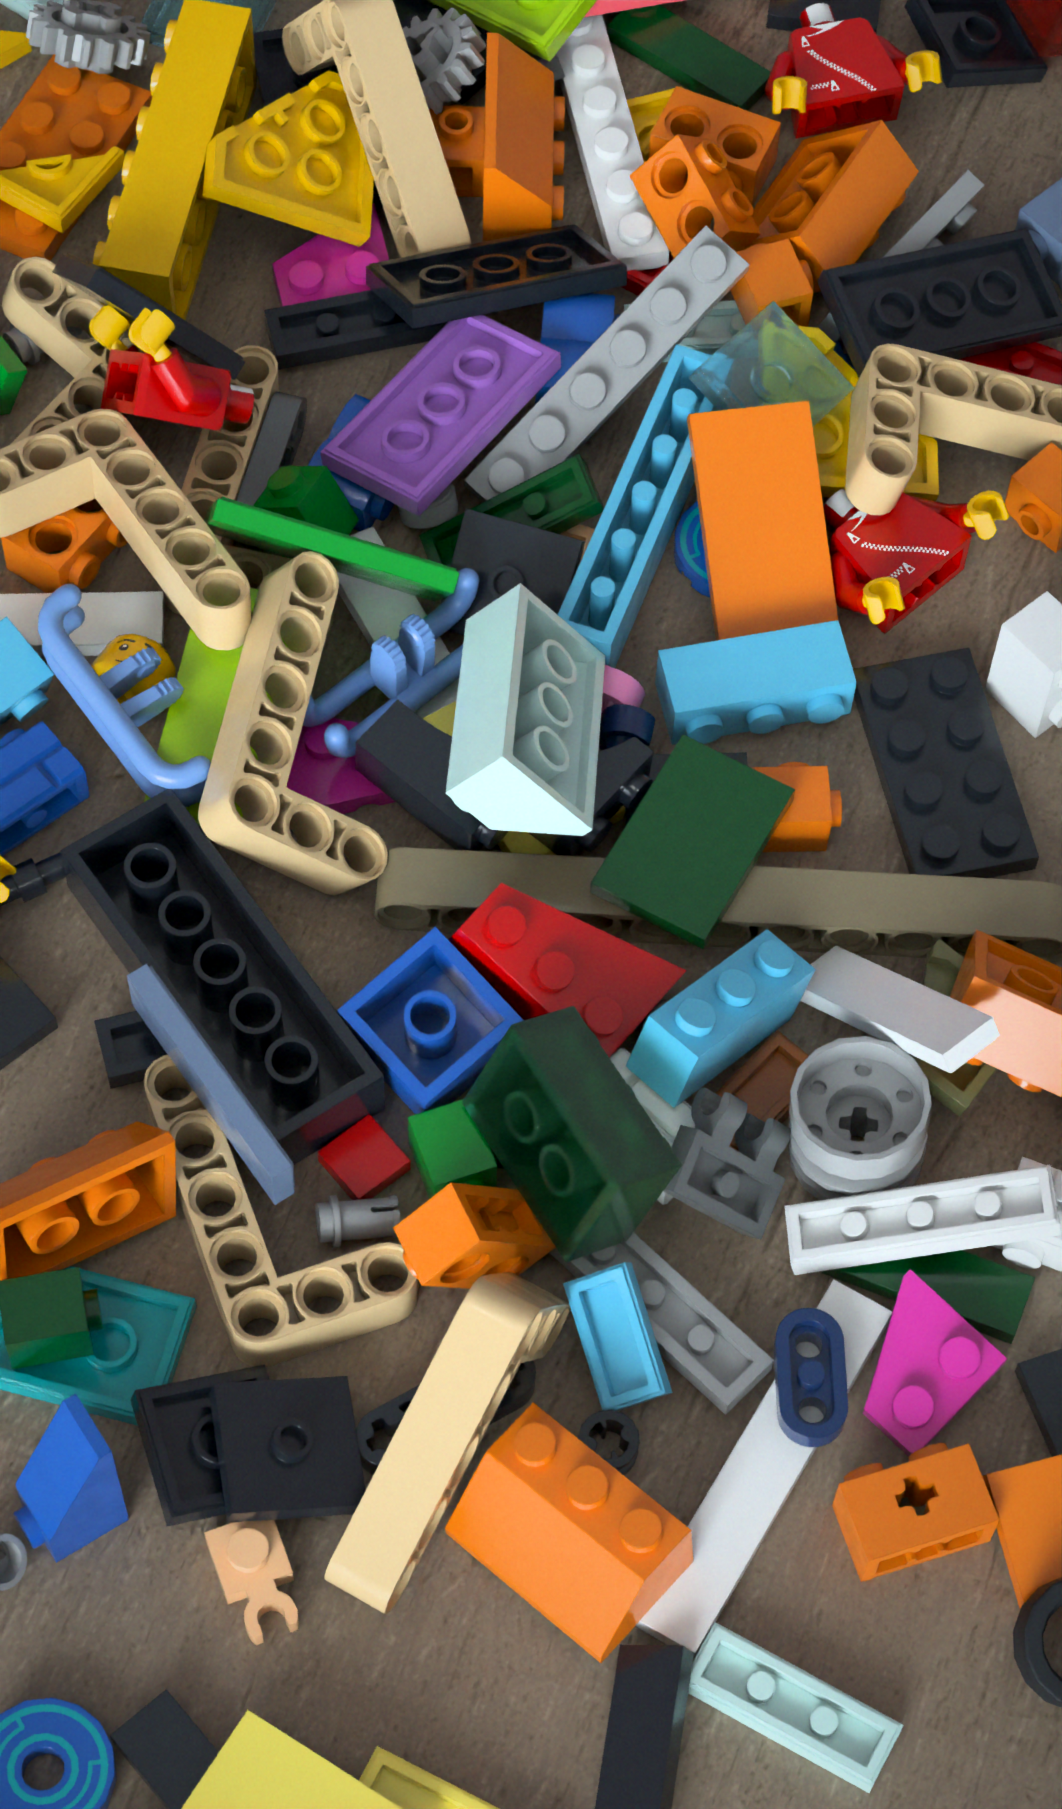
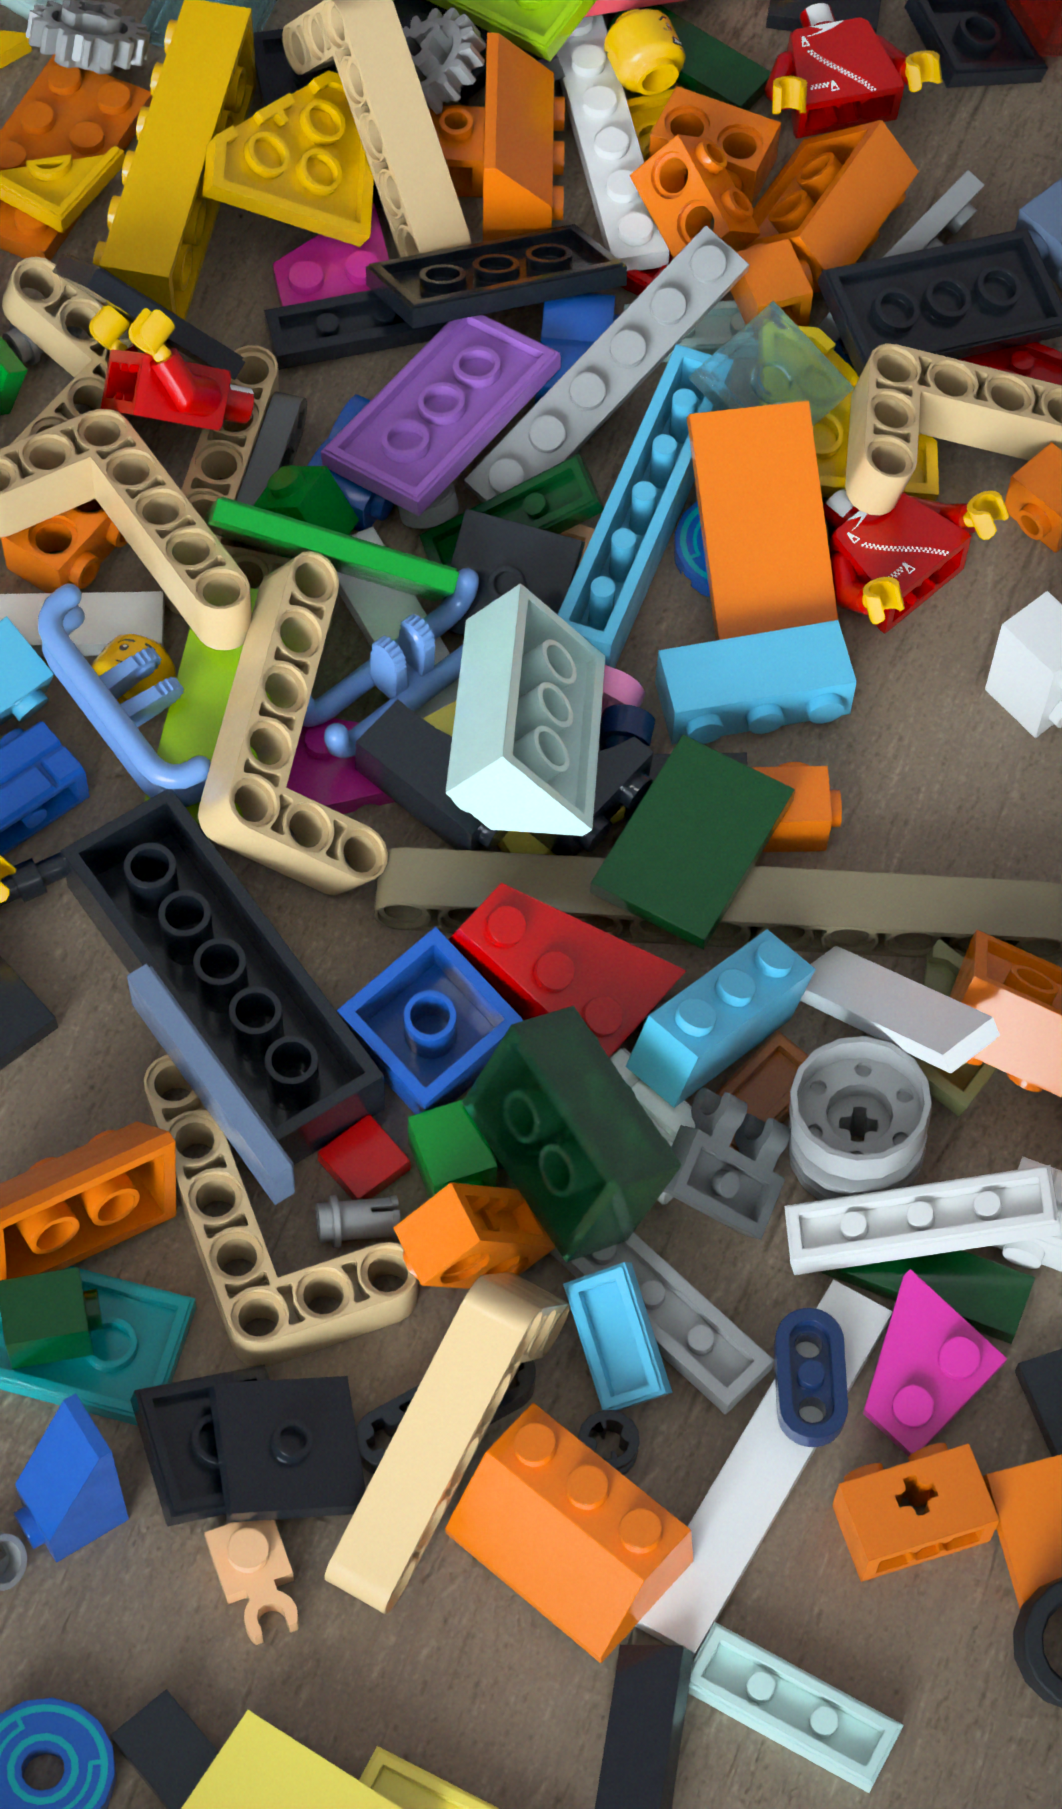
black plate [94,1011,168,1089] -> none
black plate [853,647,1039,878] -> none
none -> yellow head [604,9,686,95]

